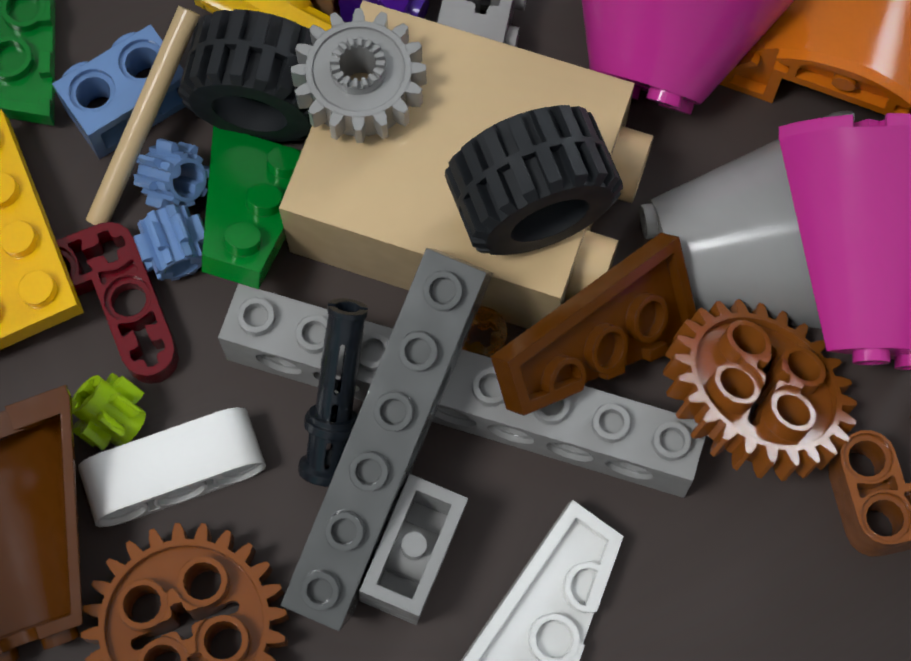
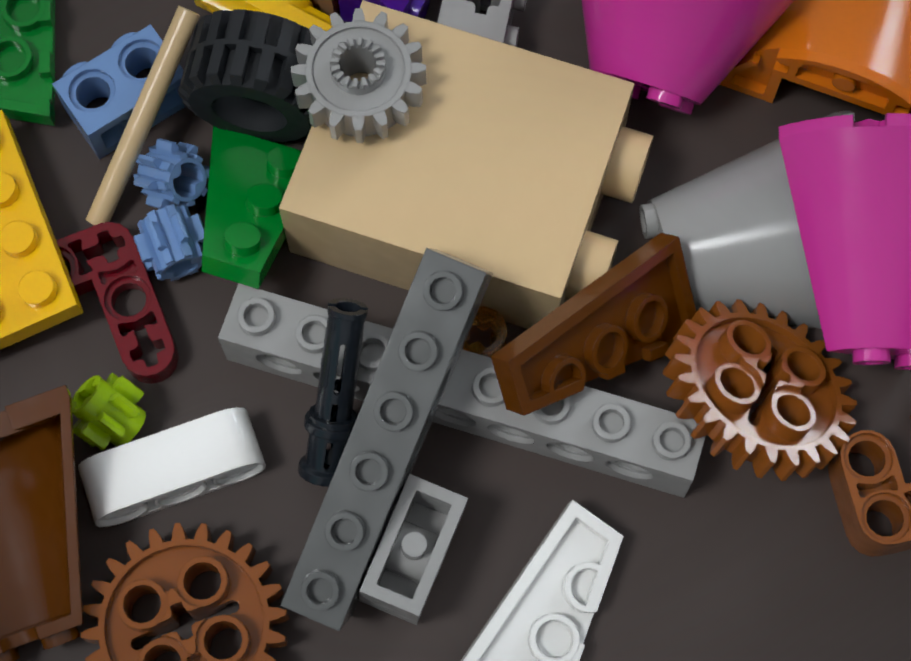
black tyre [445,105,623,255] -> none

